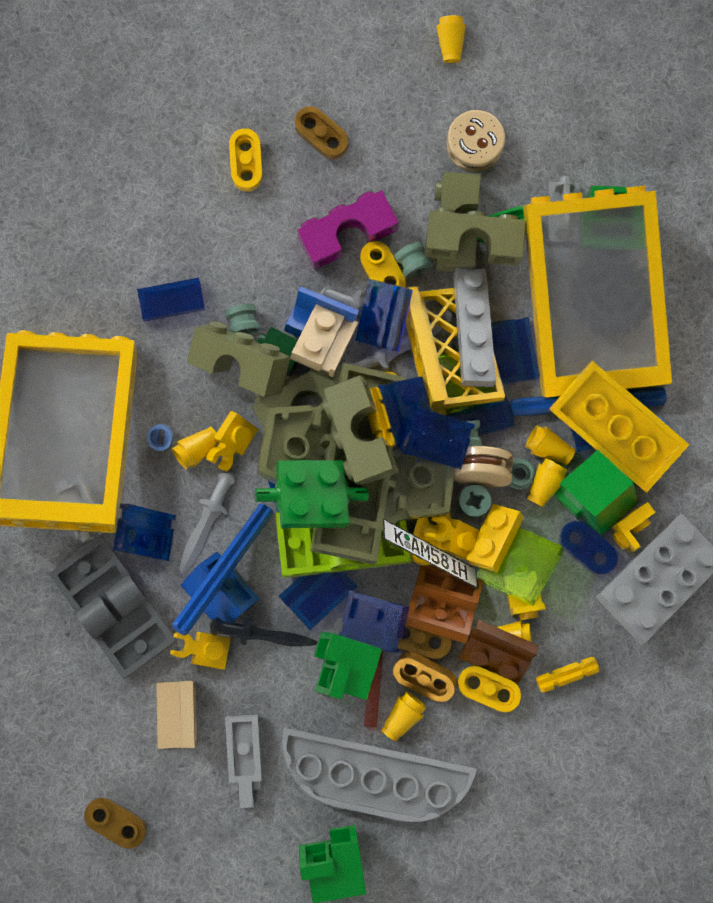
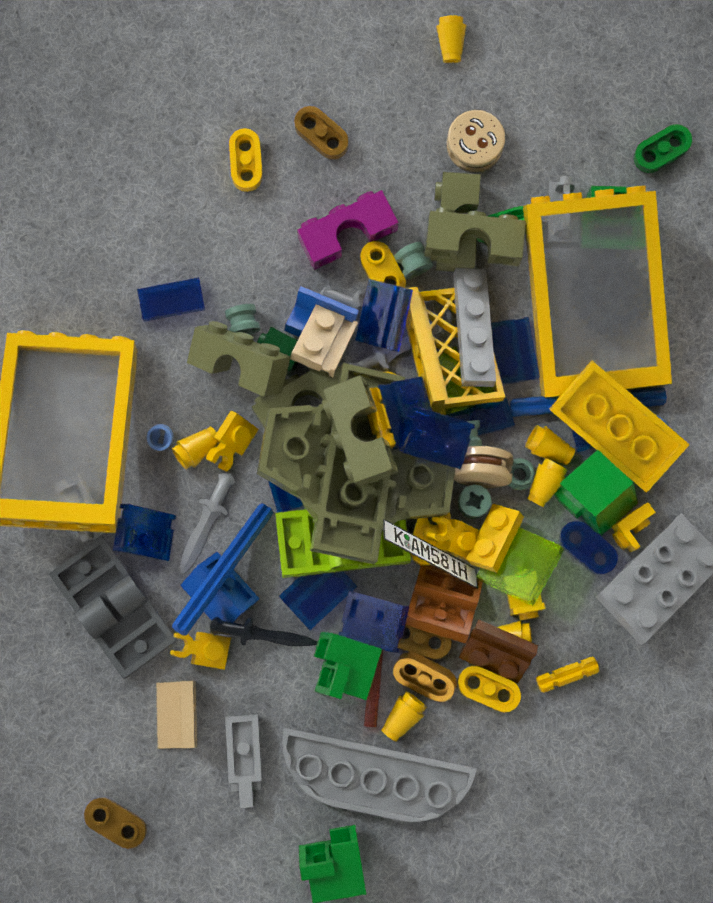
green plate [254,460,369,529] -> none
none -> green plate [633,124,692,173]

